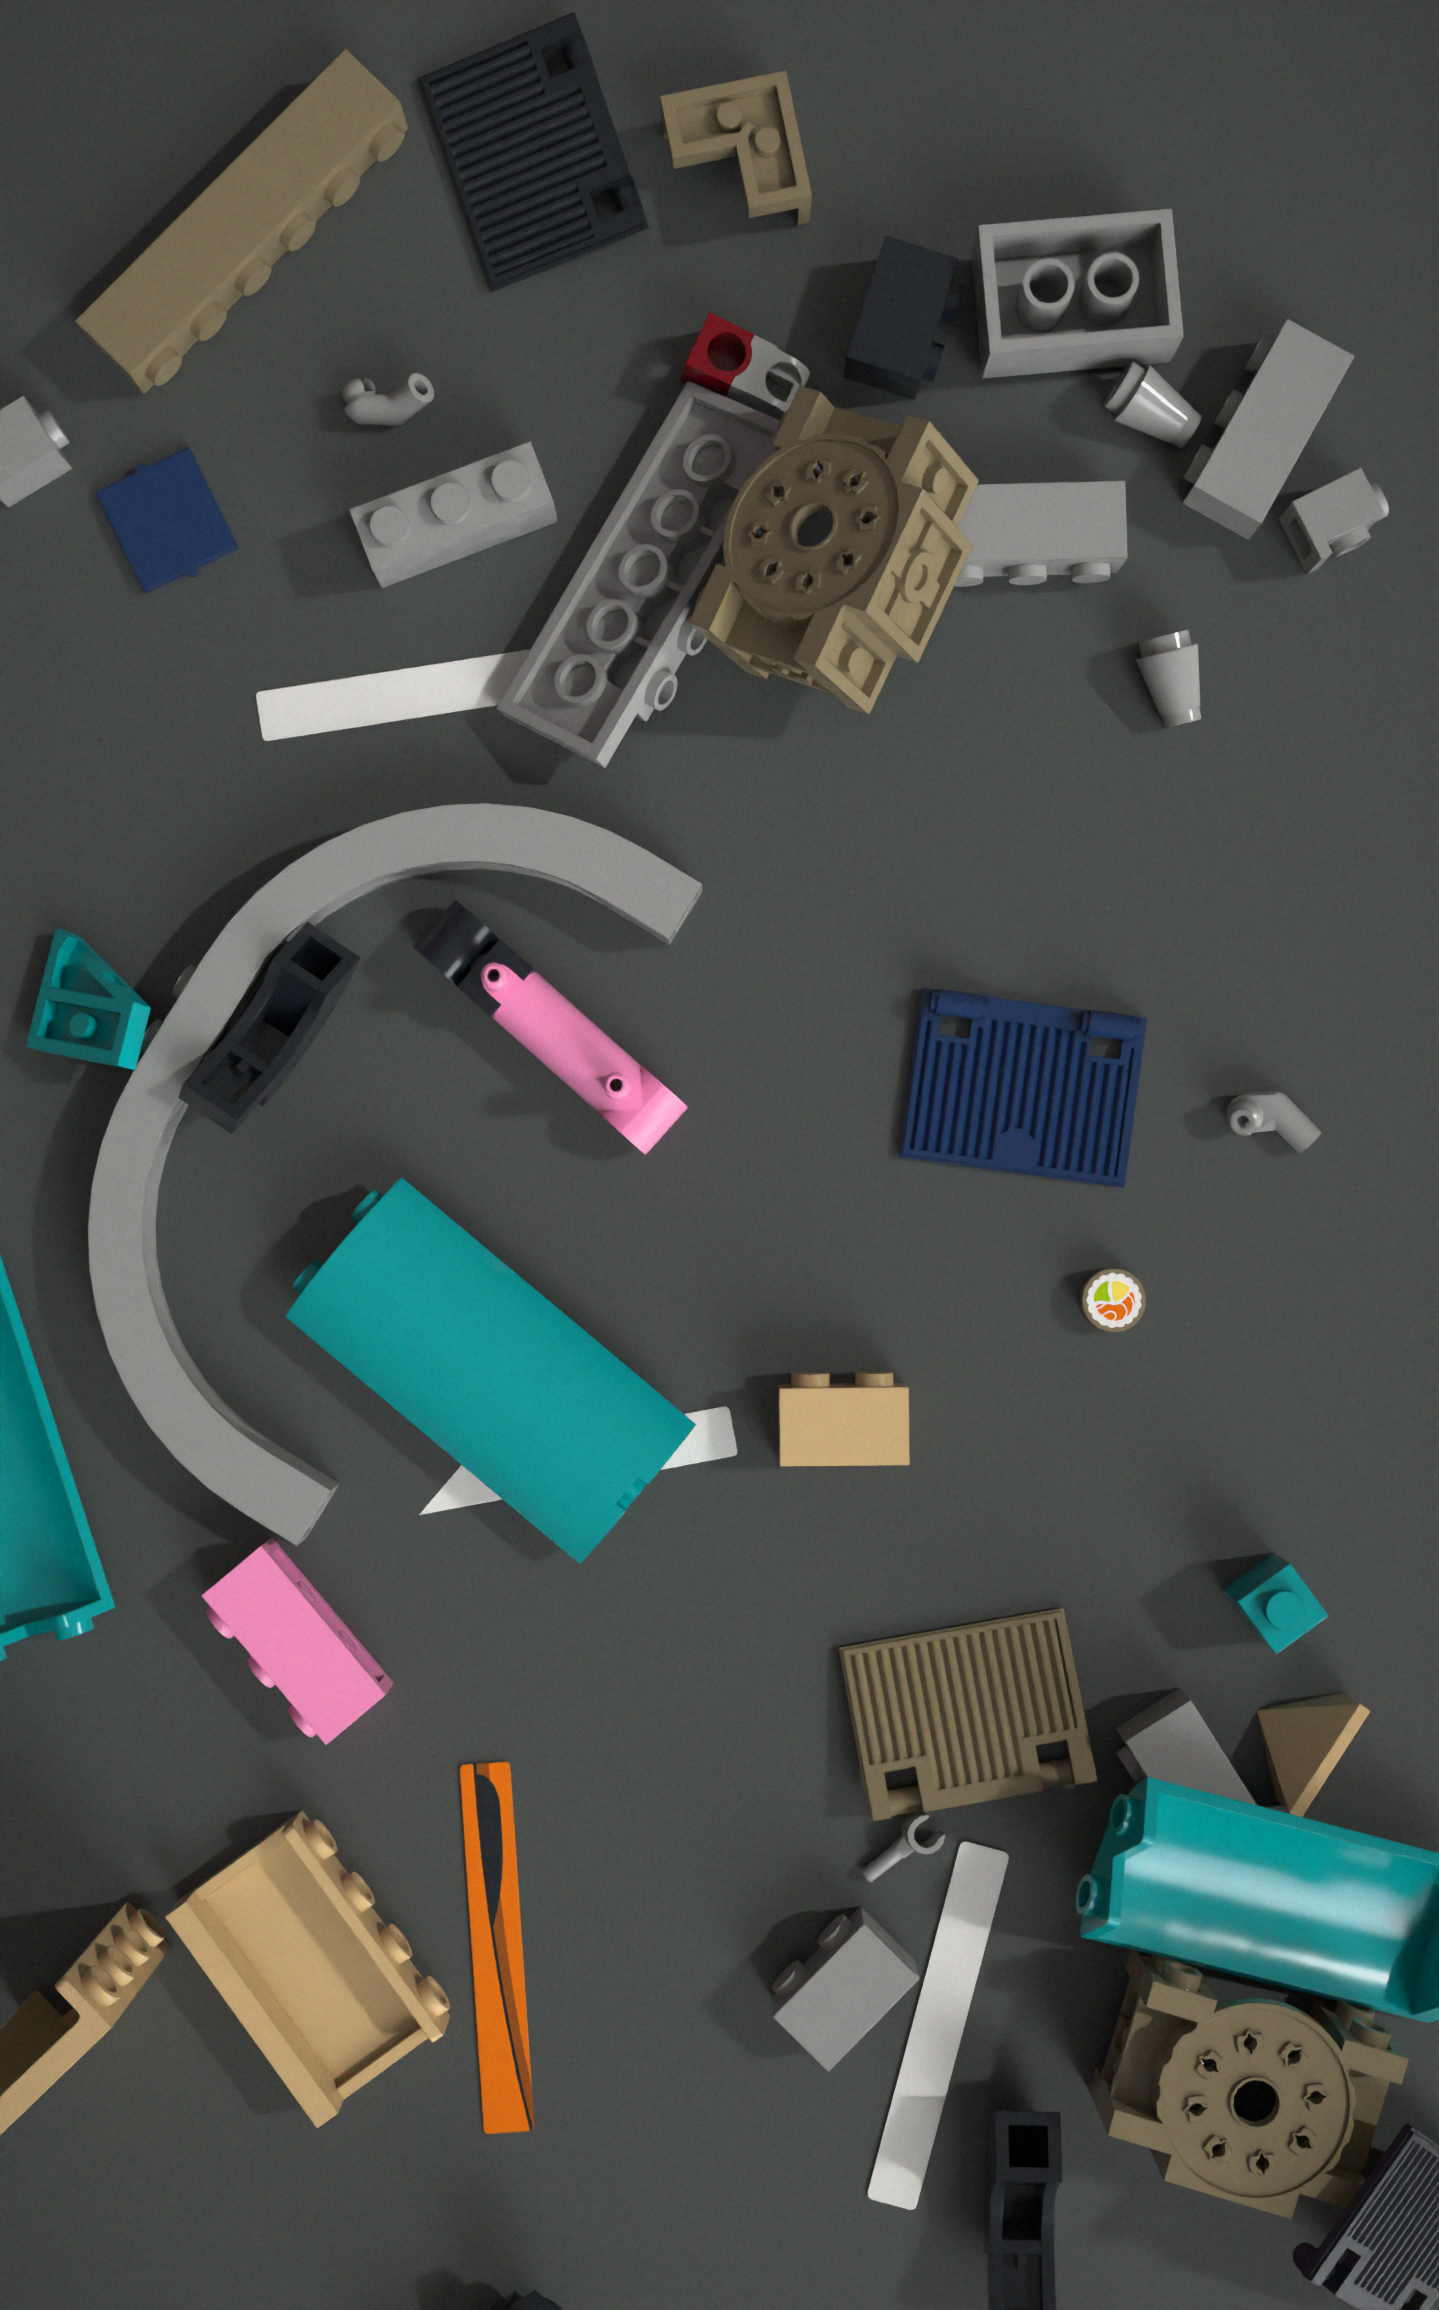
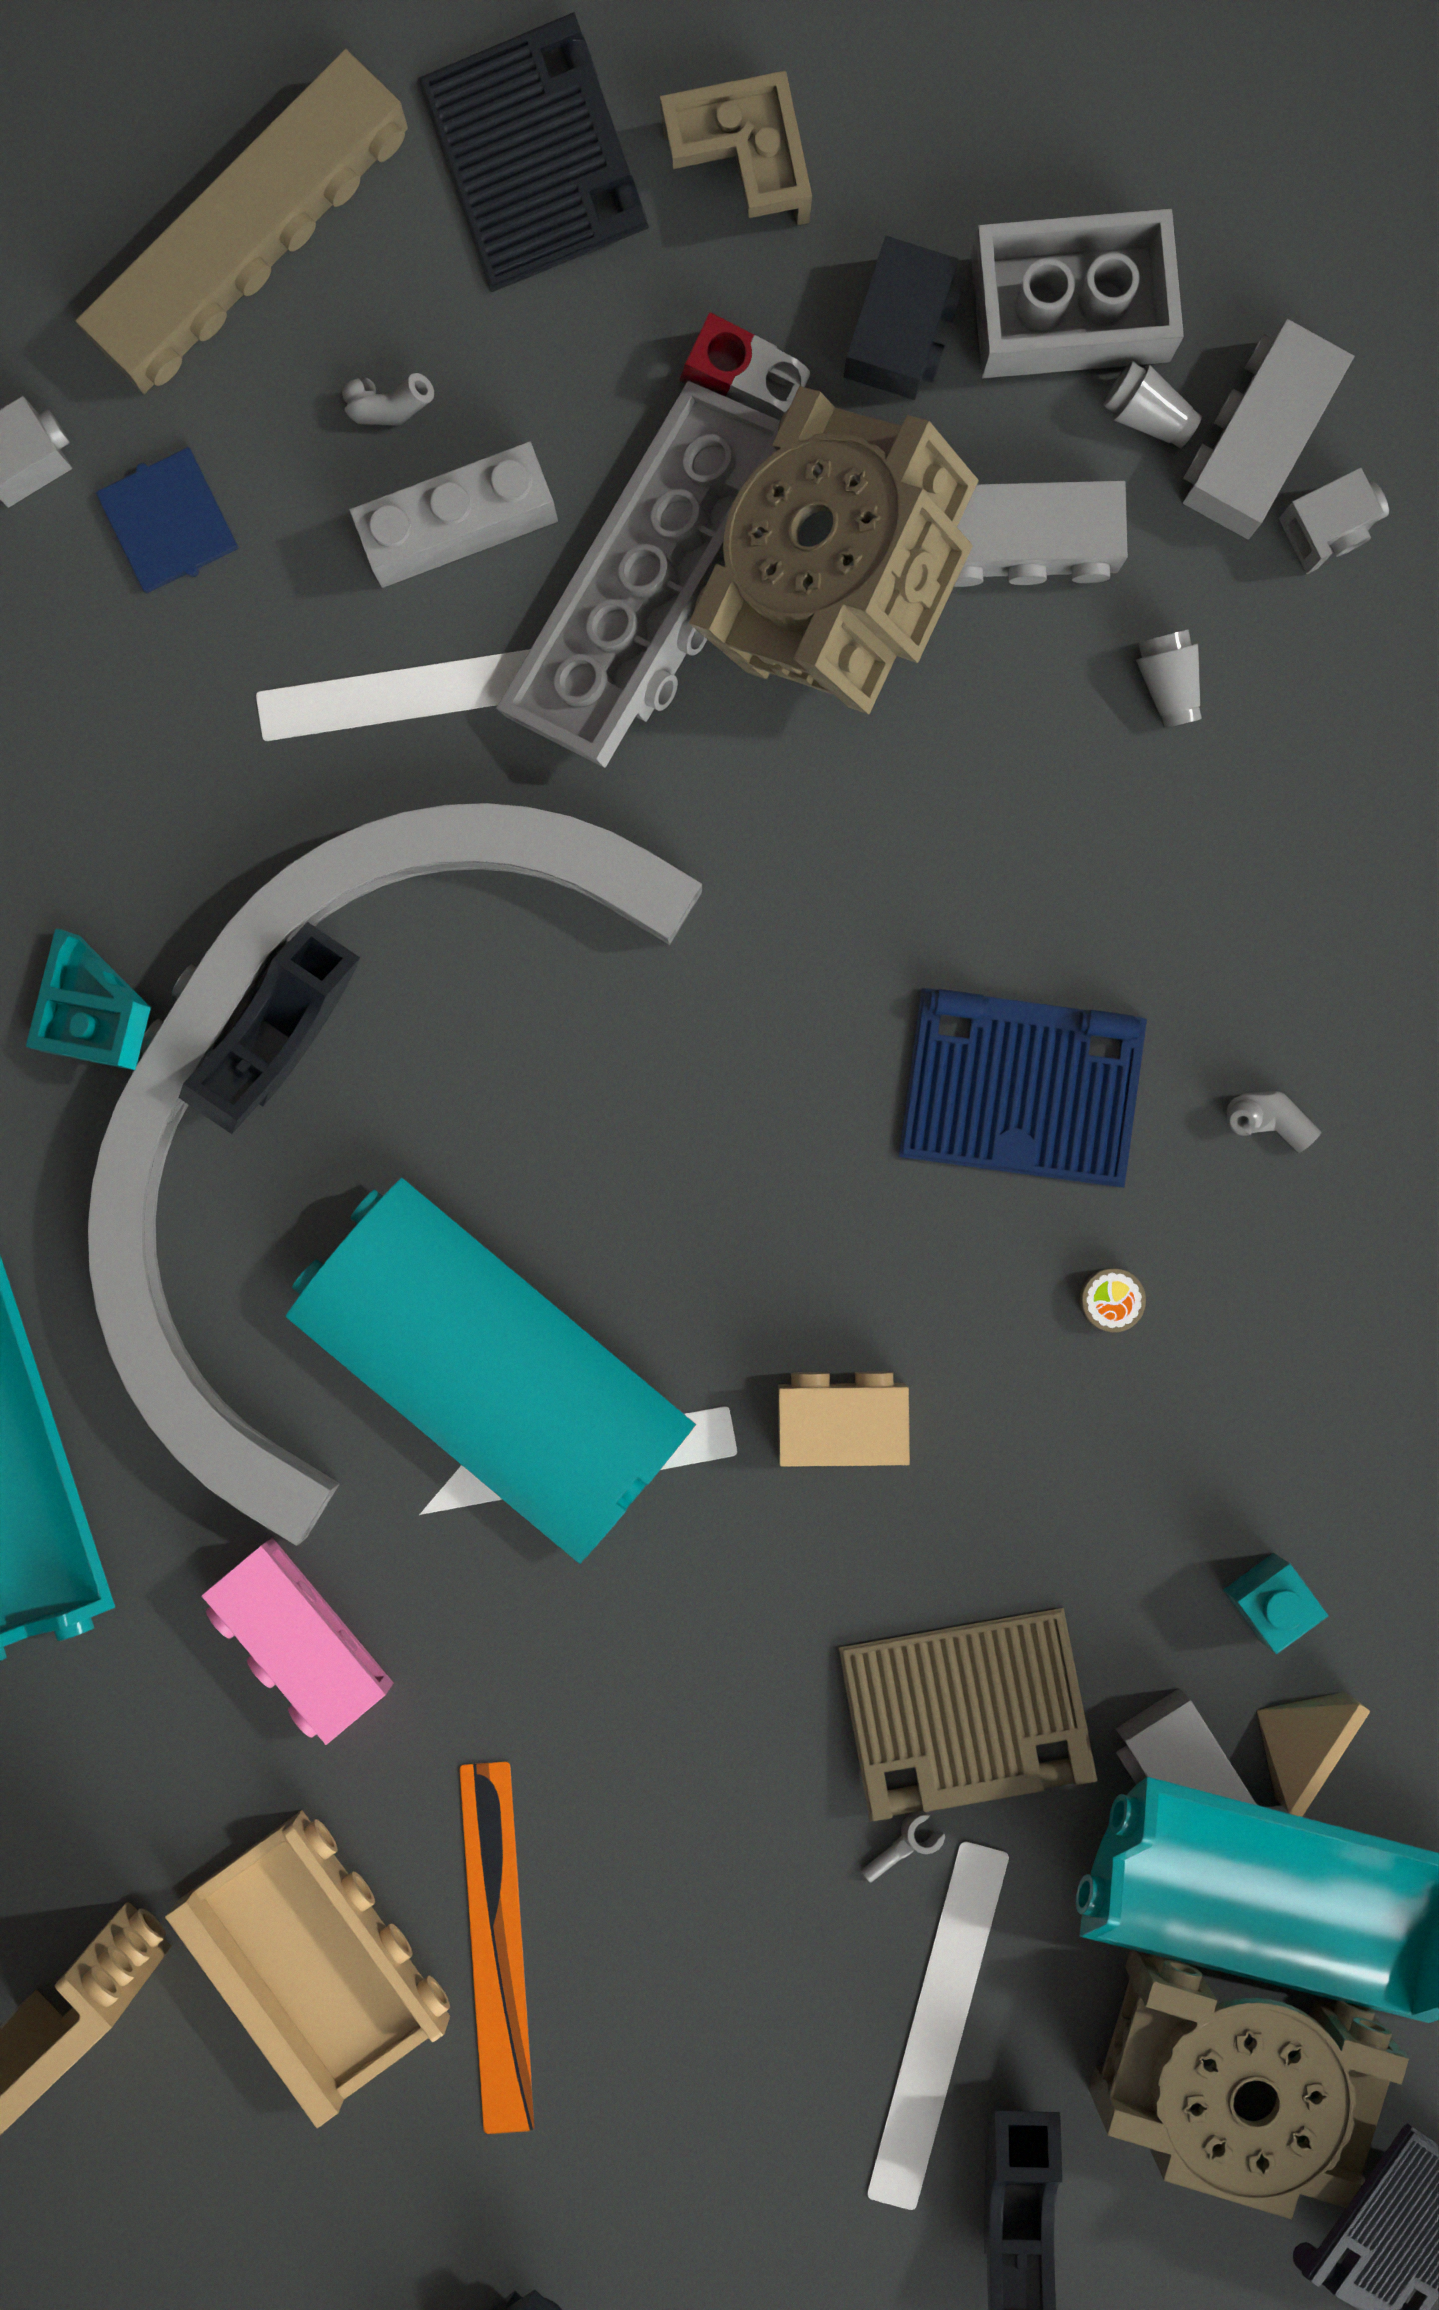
bright pink piece [413,900,688,1155] -> none
light grey brick [772,1906,920,2072] -> none

